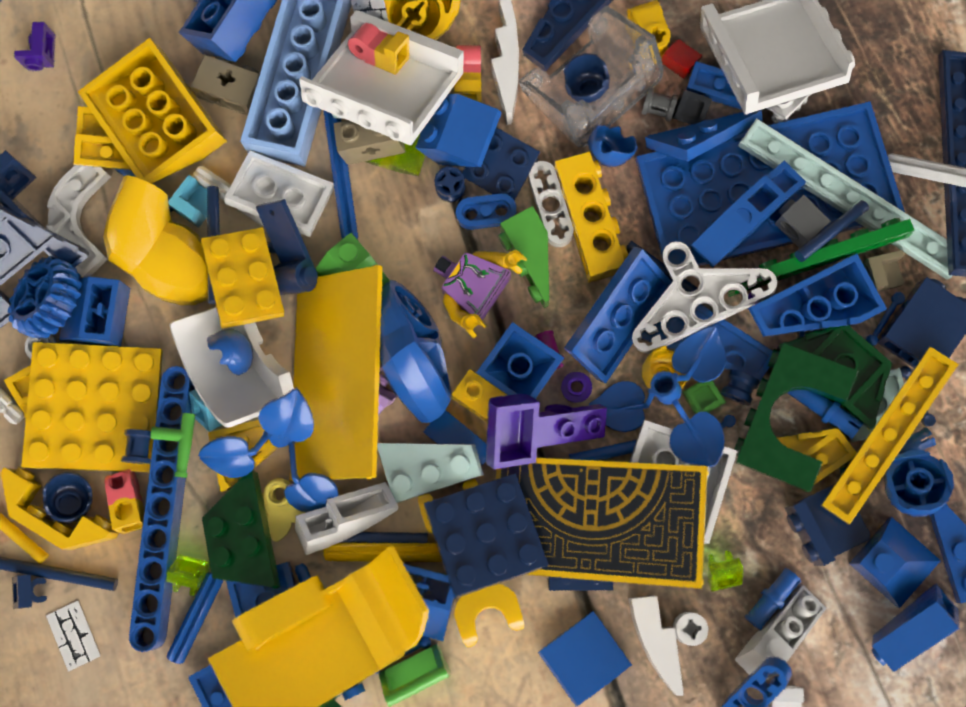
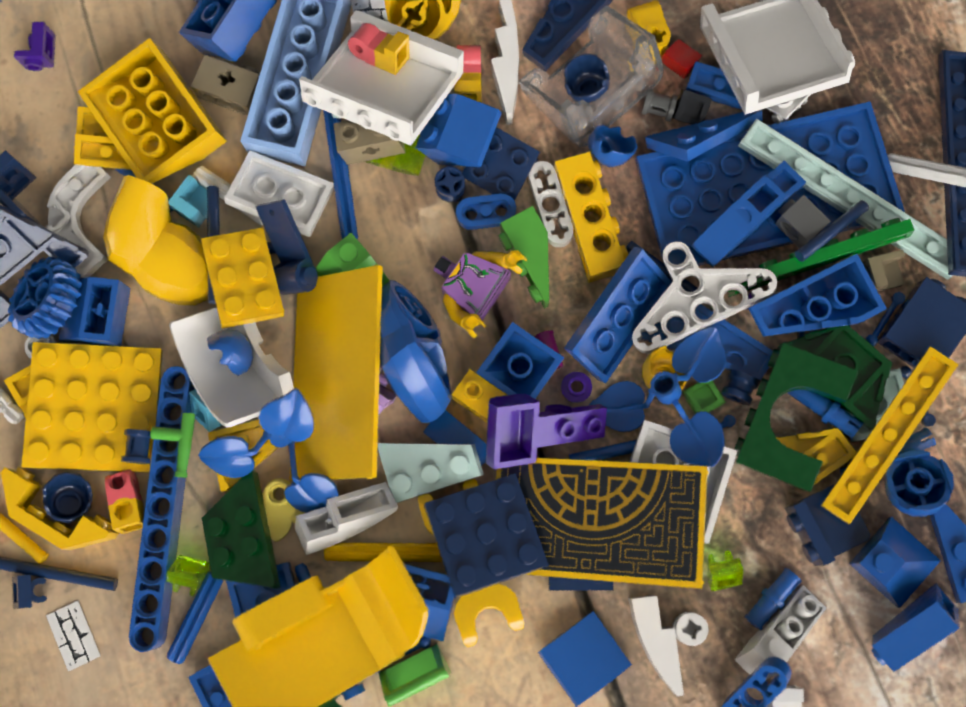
dark blue bar [340,532,428,543] -> none

